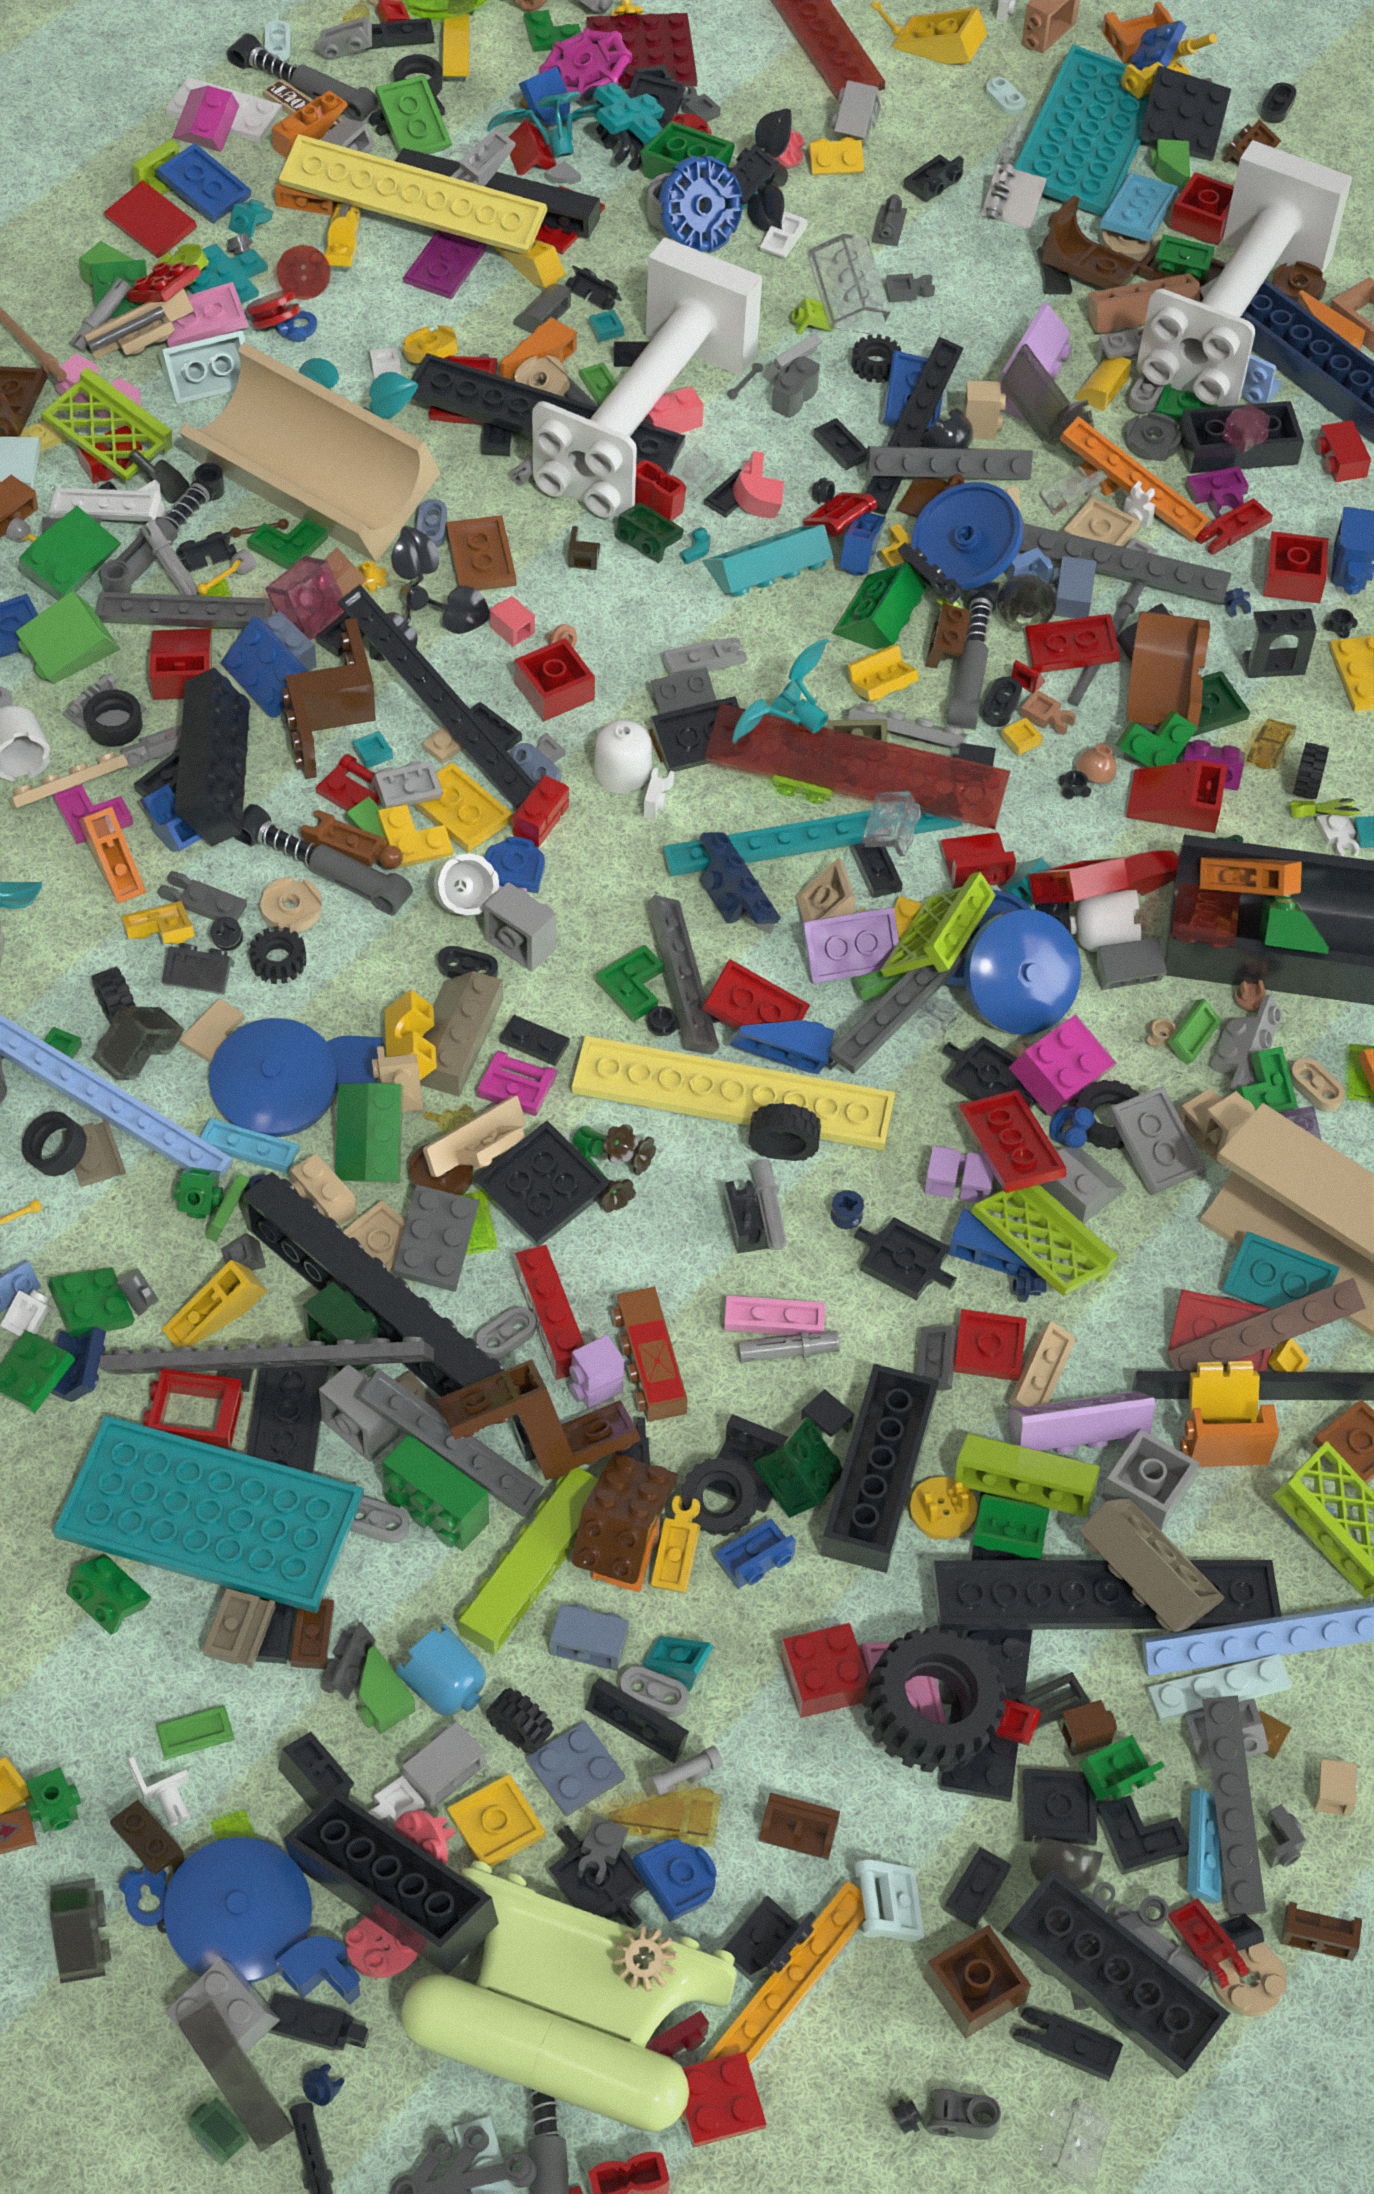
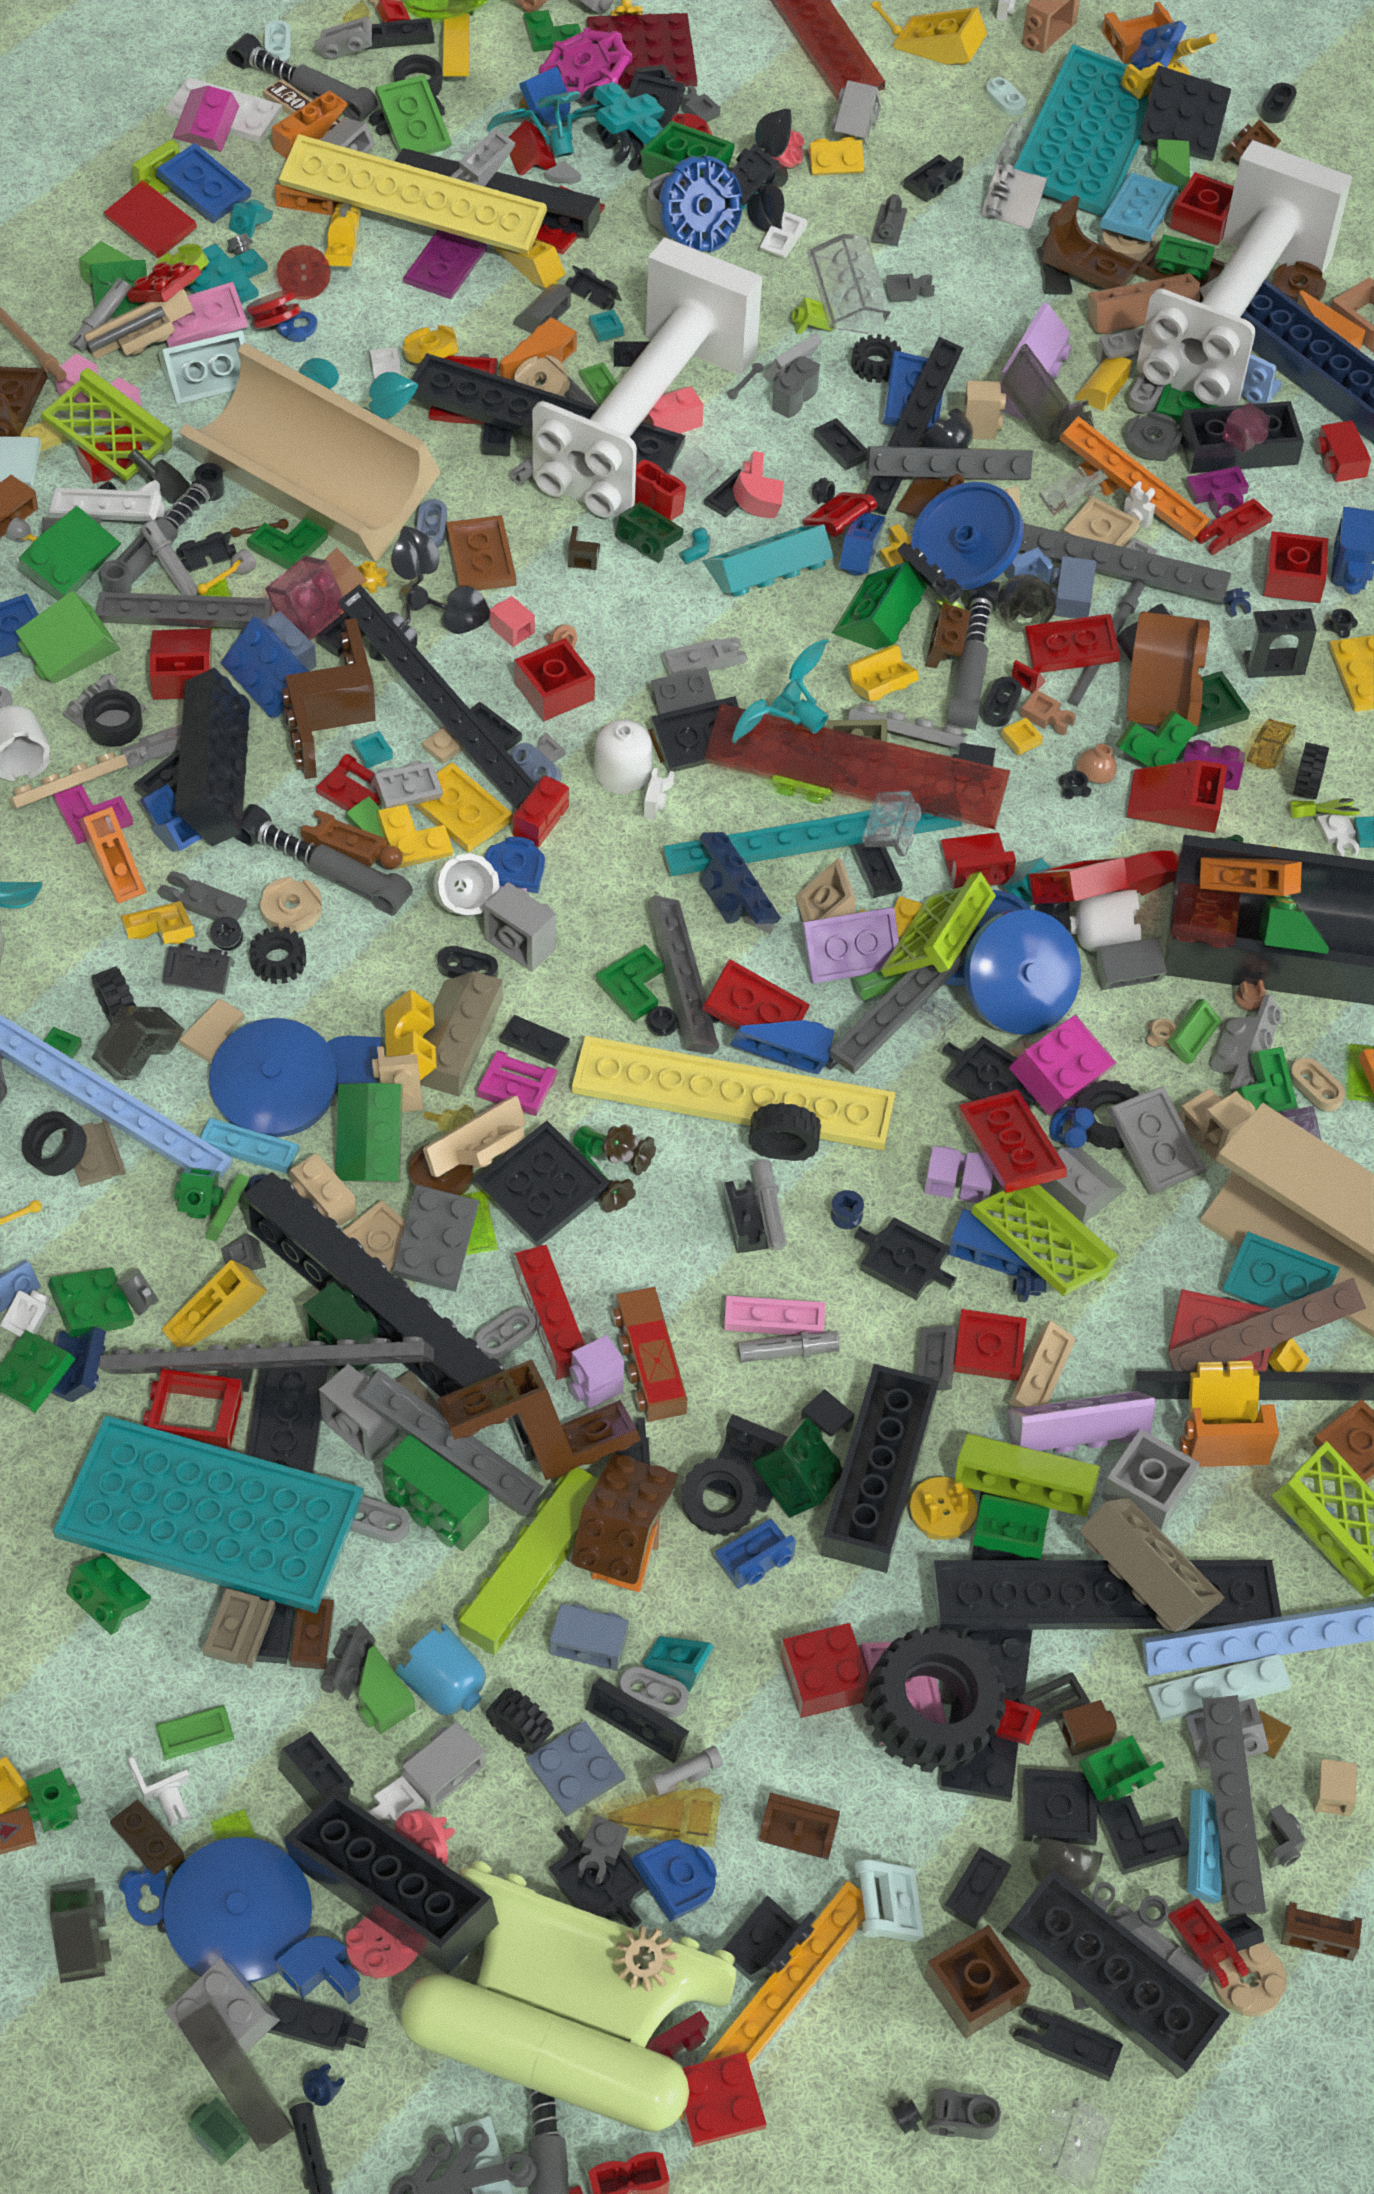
yellow plate [447,1773,546,1868] -> none
yellow plate [651,1496,701,1594] -> none

